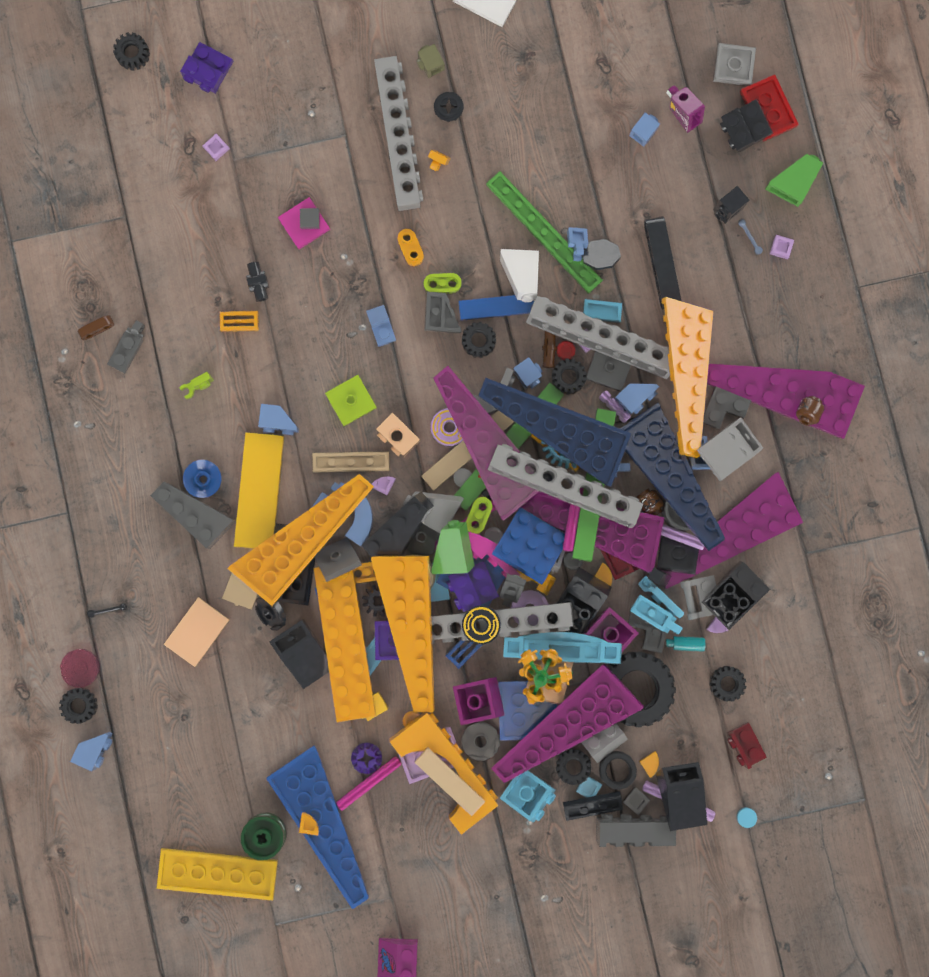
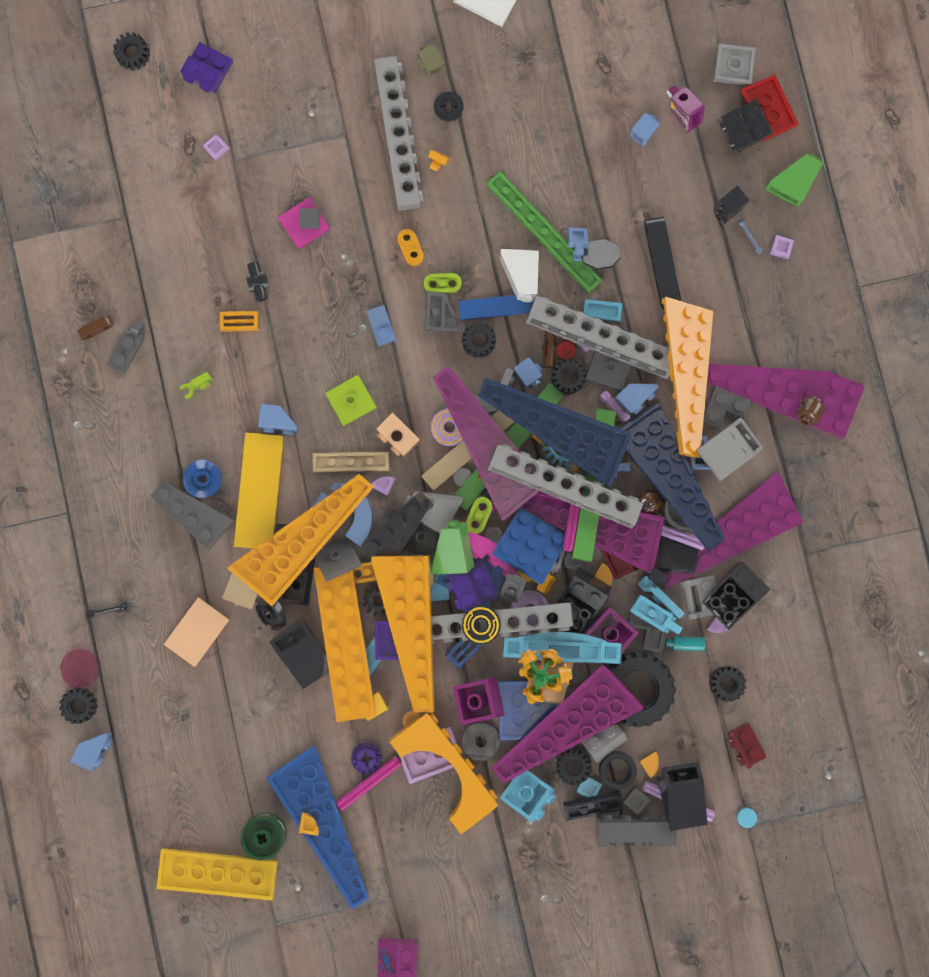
tan tile [414,747,485,816] -> none

